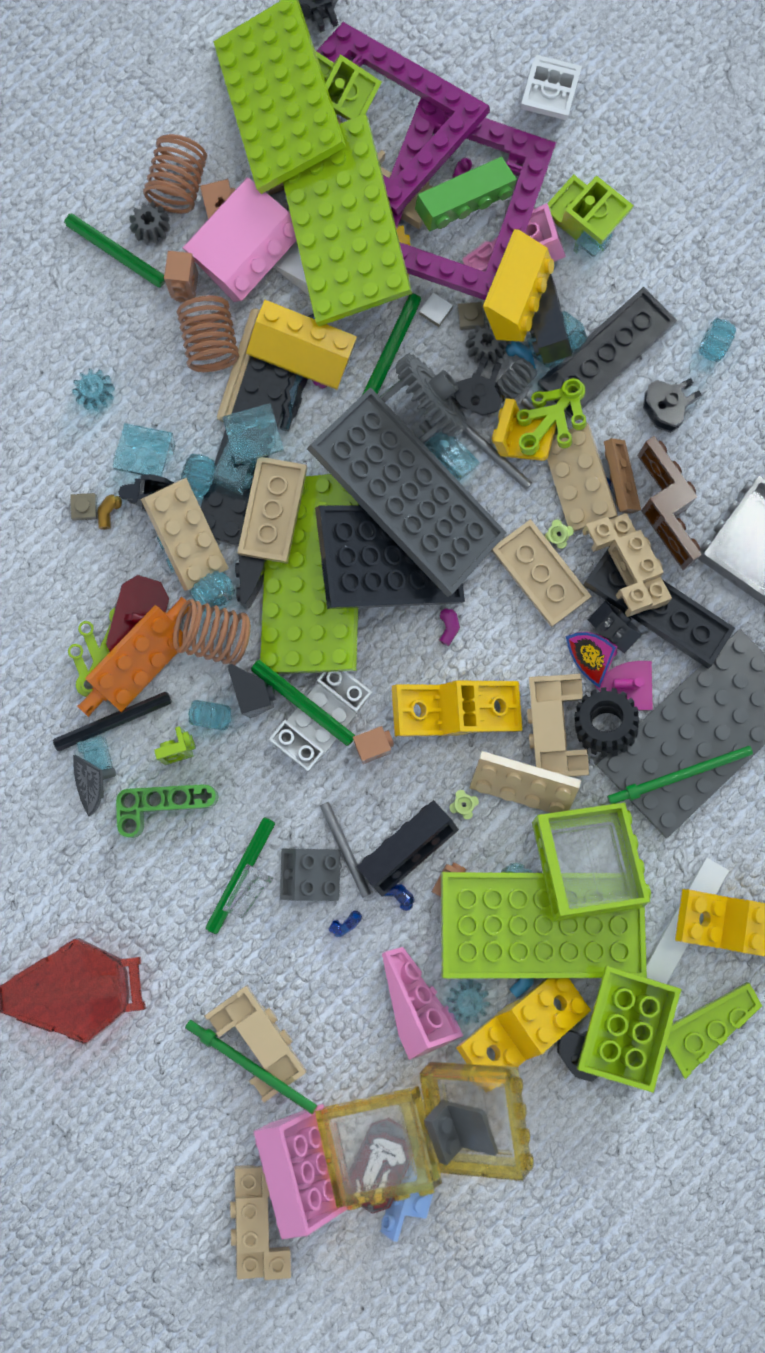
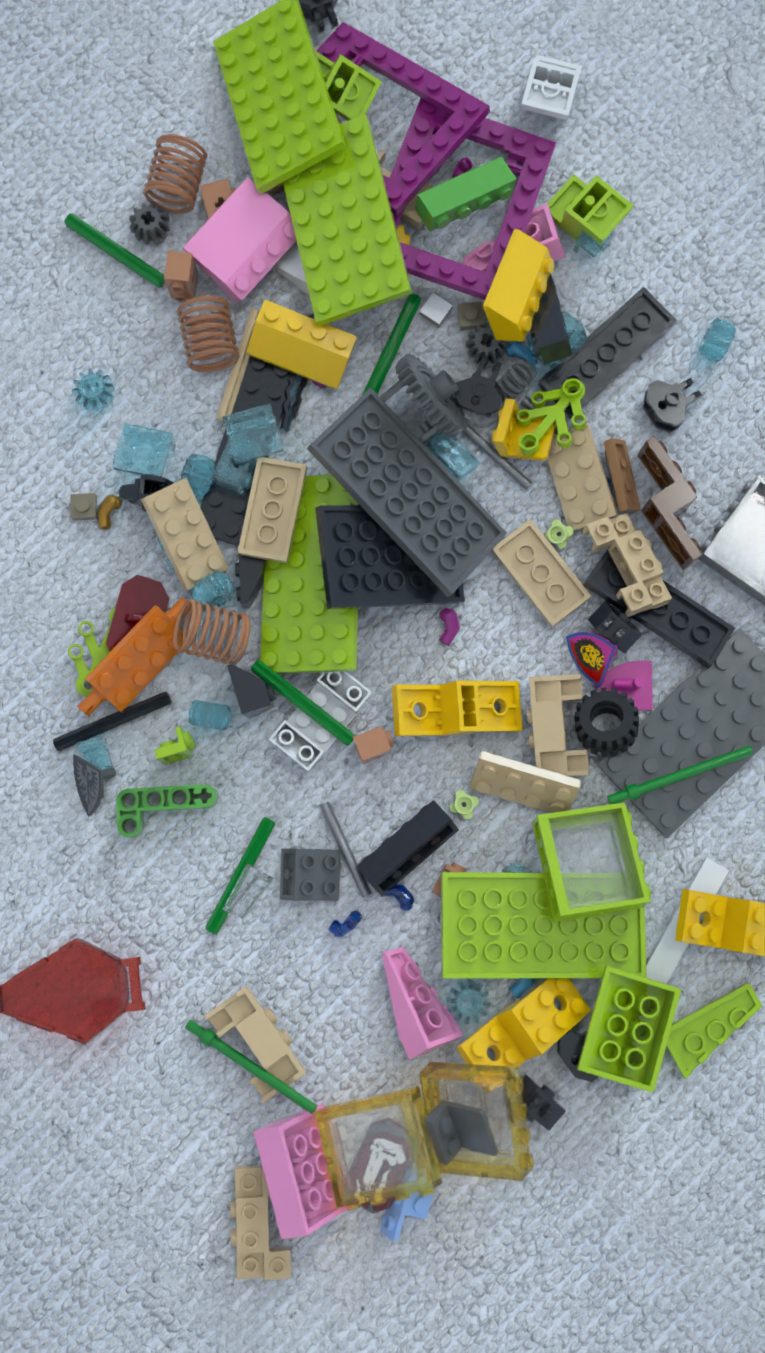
none -> black hinge [509,1074,566,1131]

